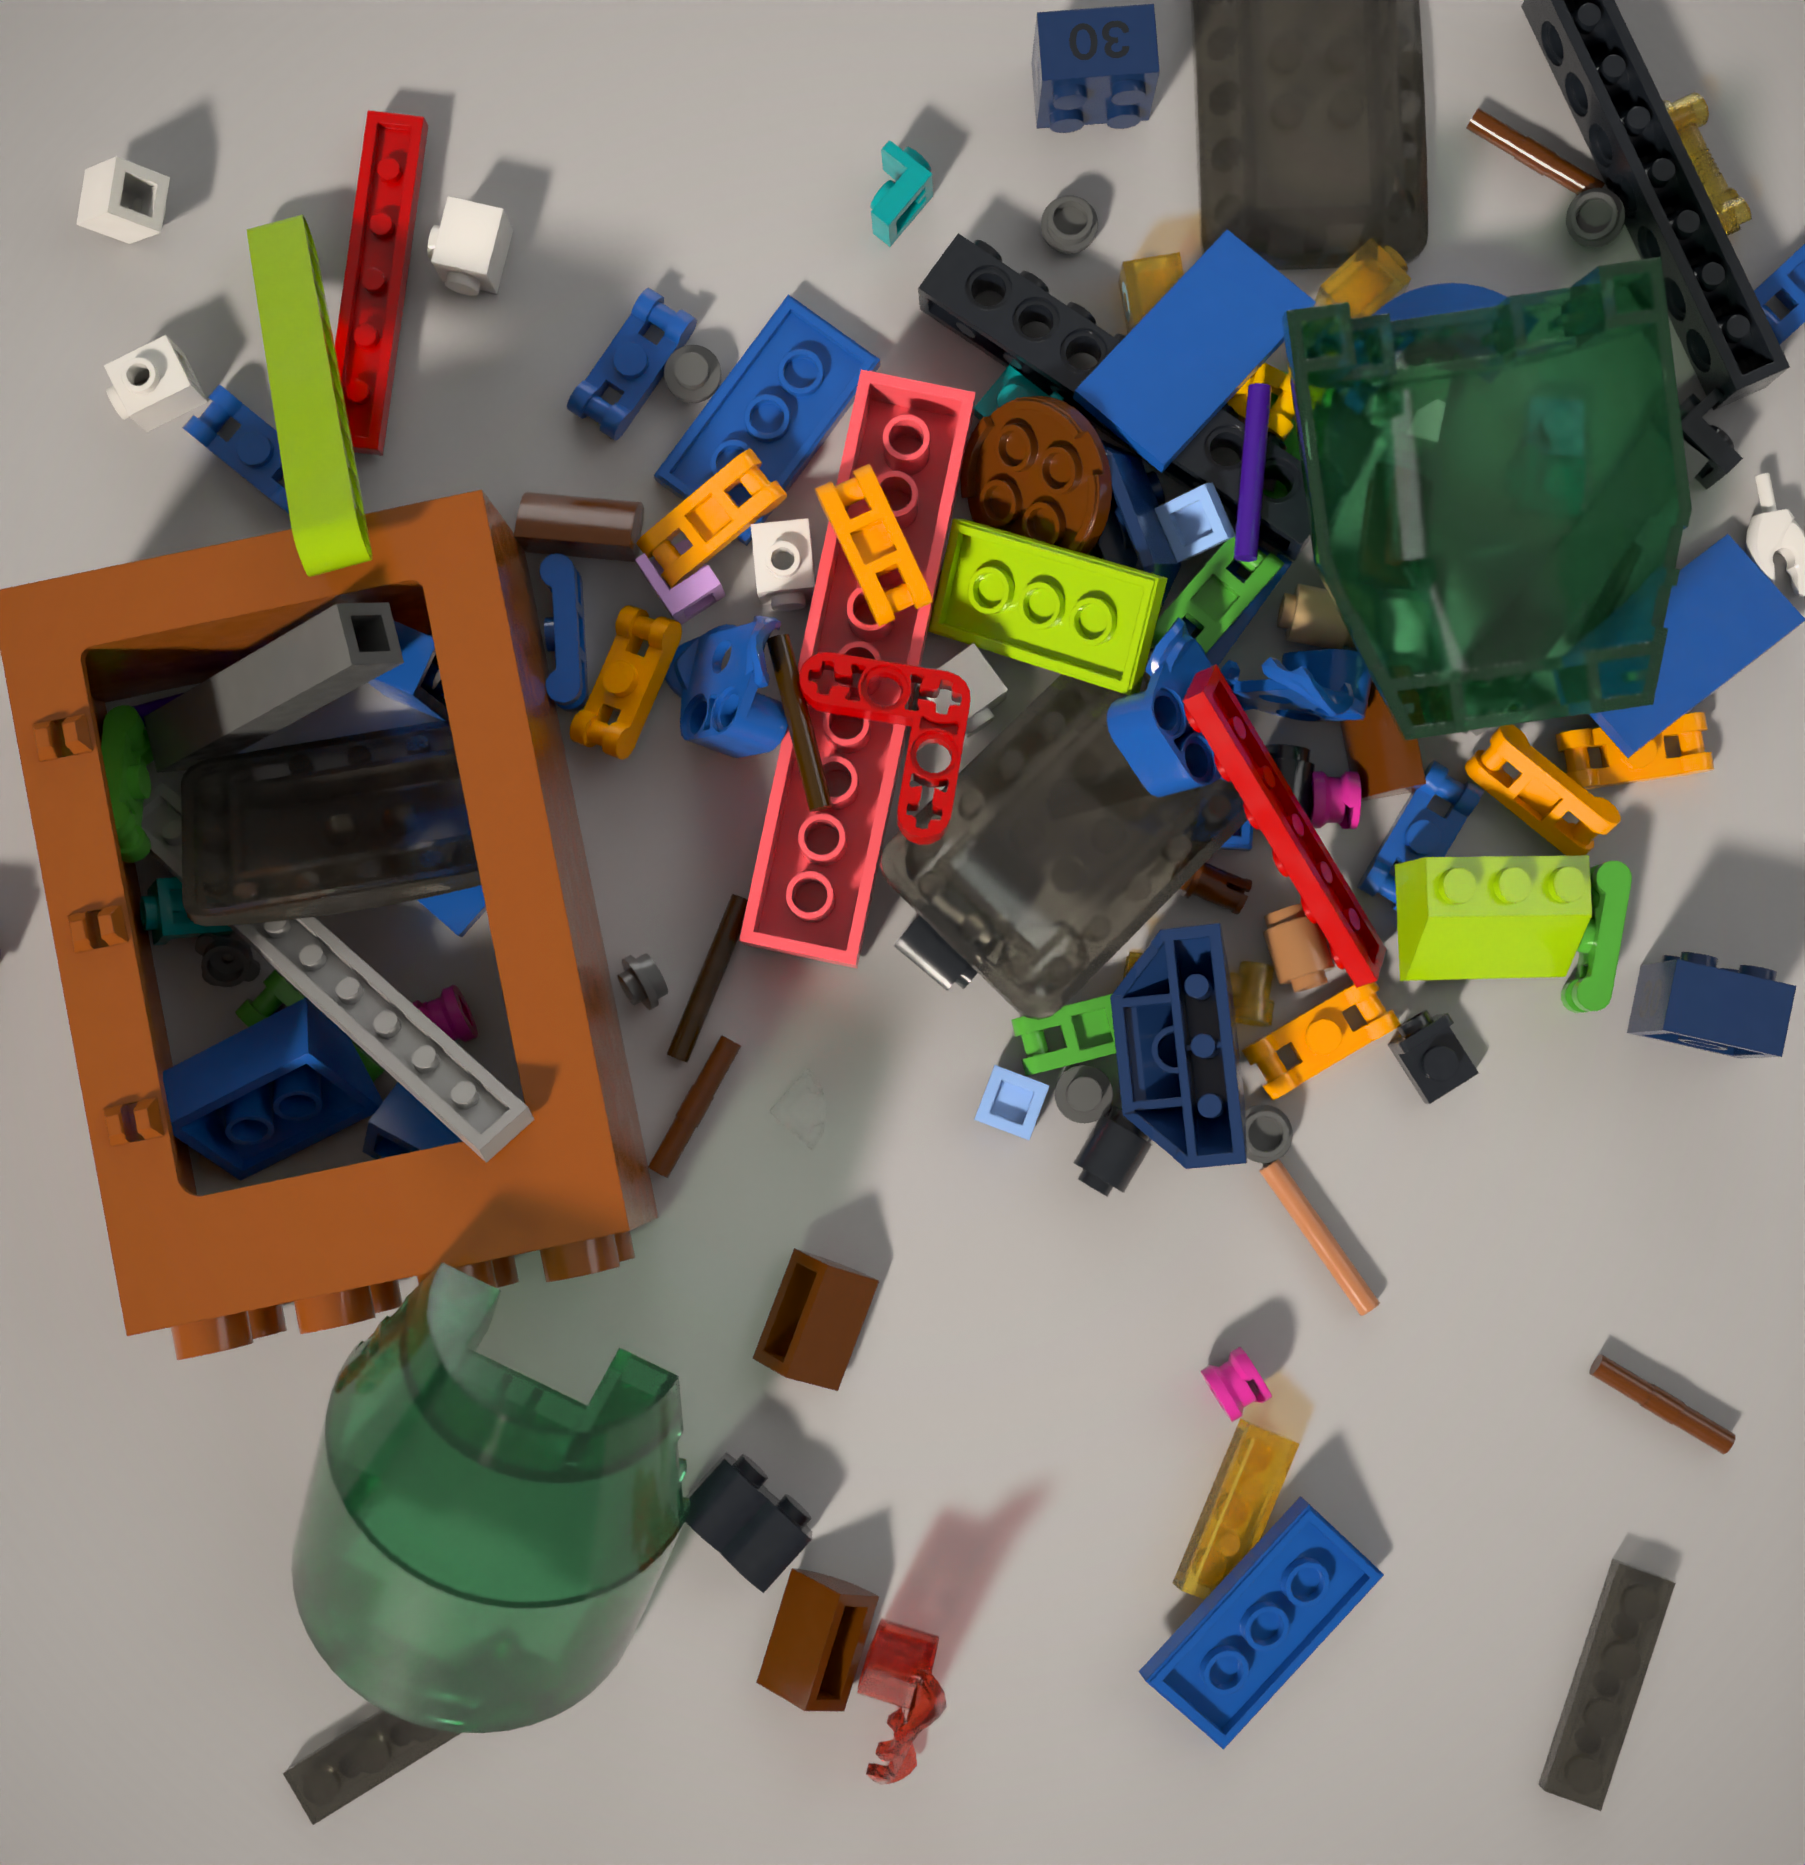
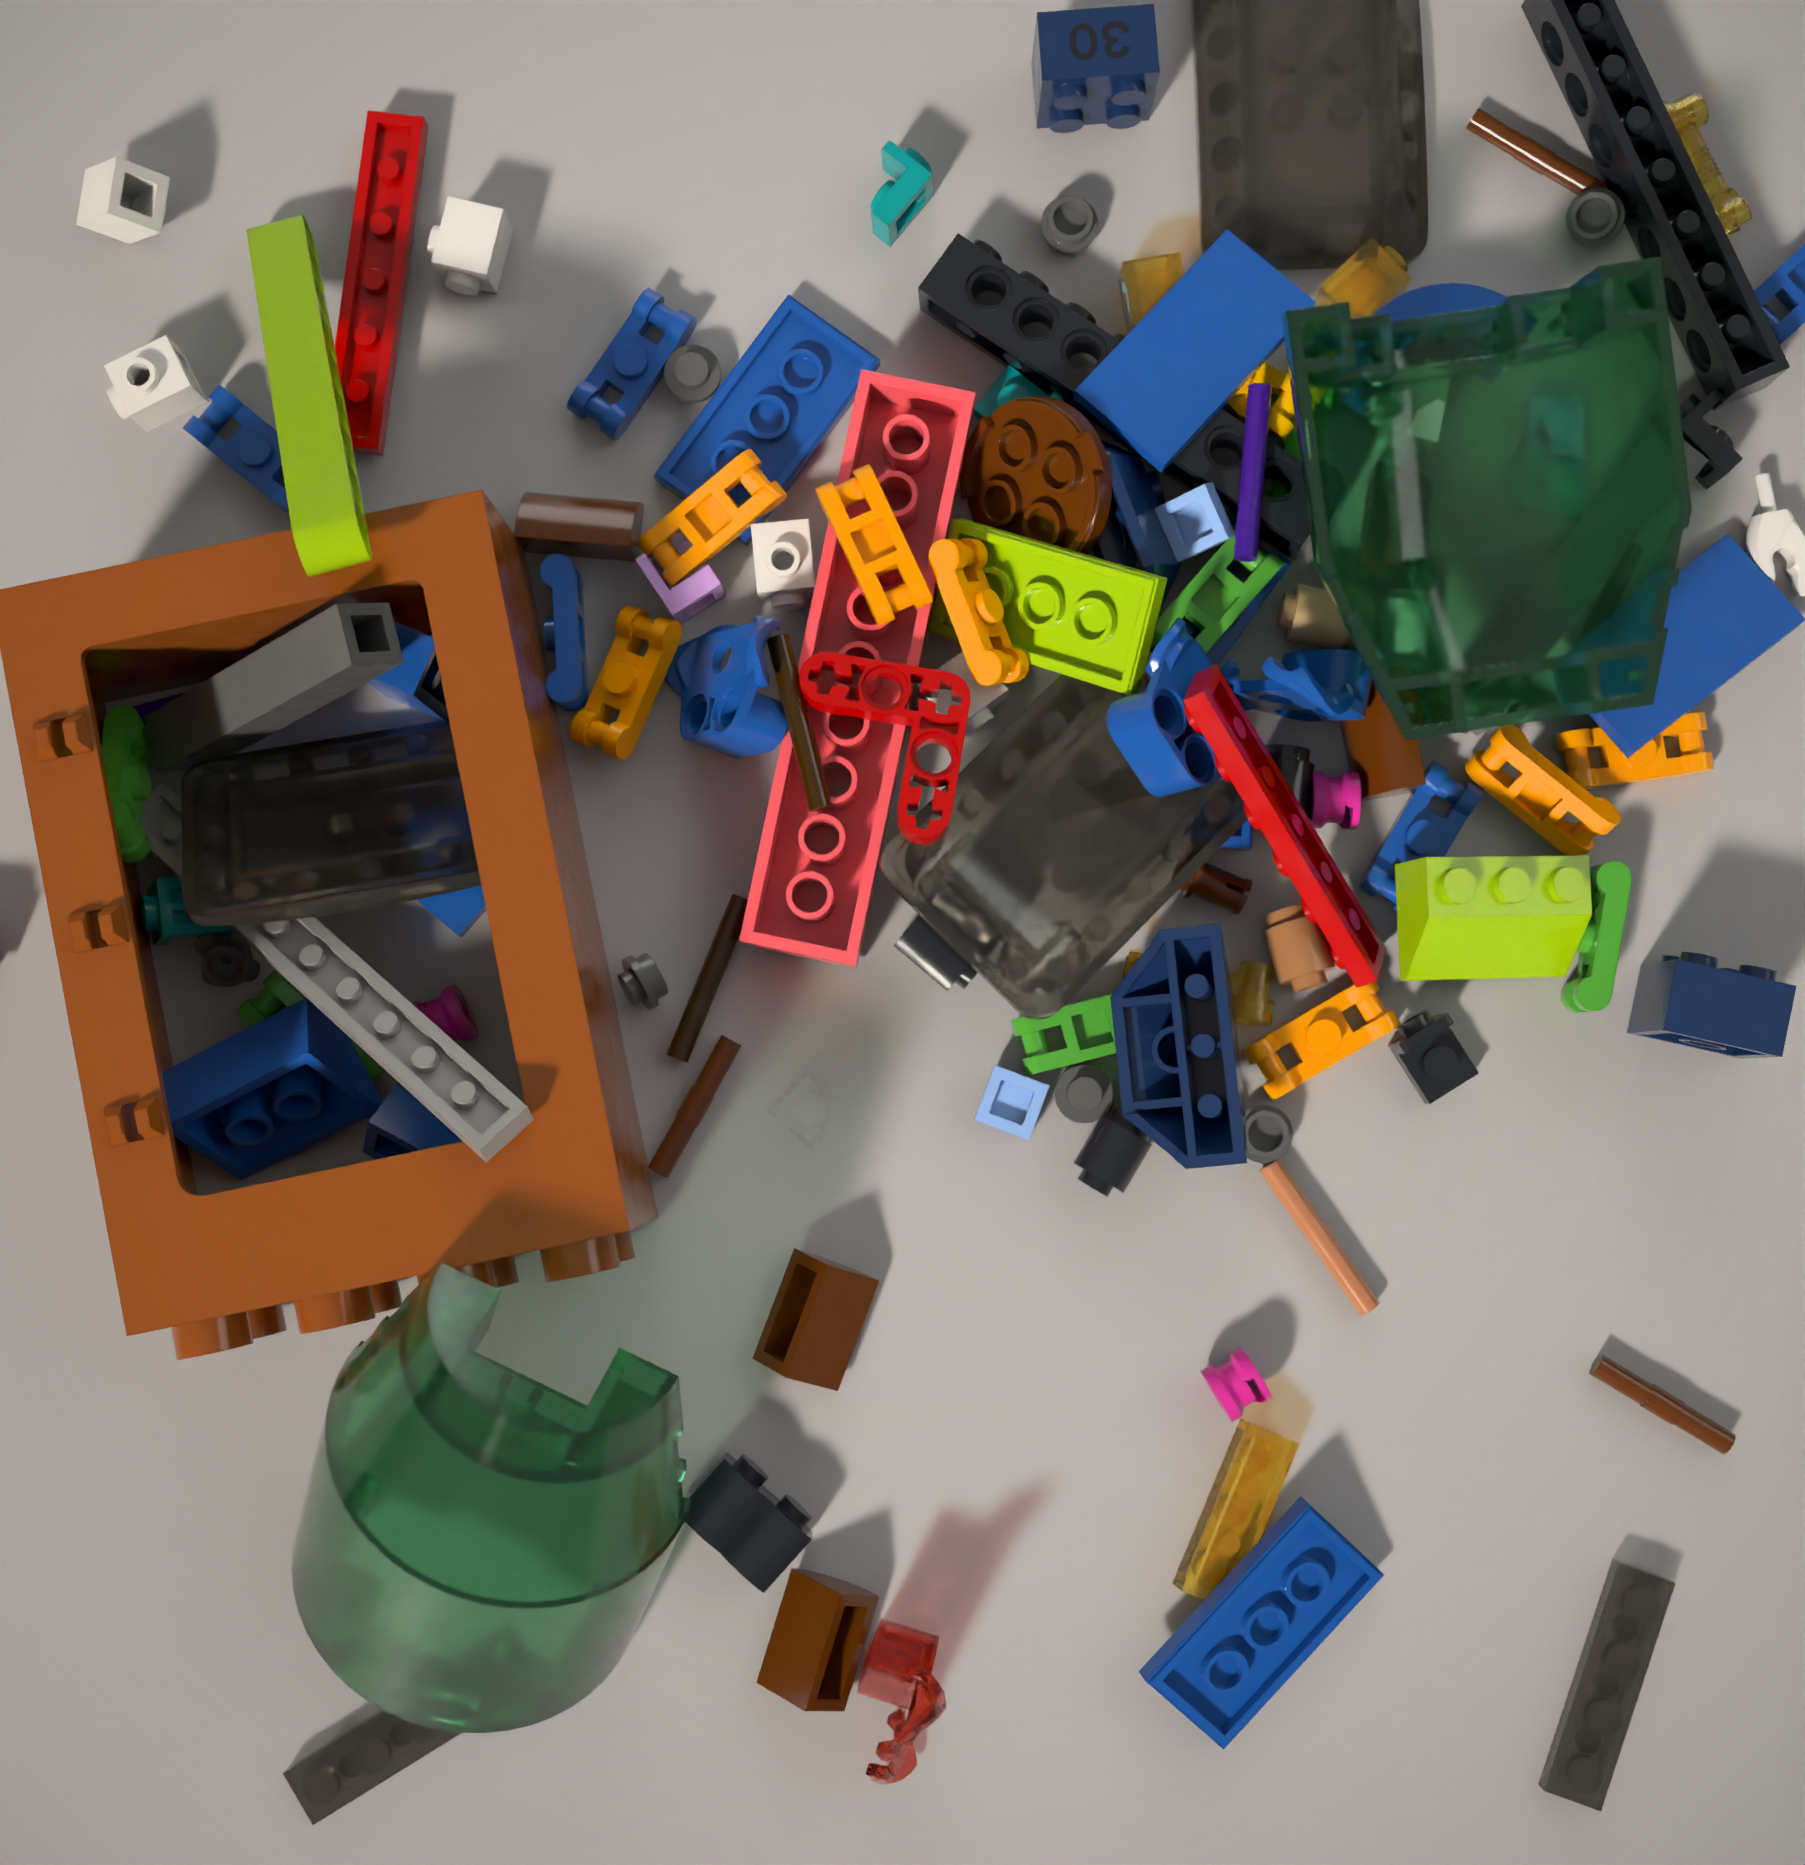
none -> light orange plate [928,538,1029,686]

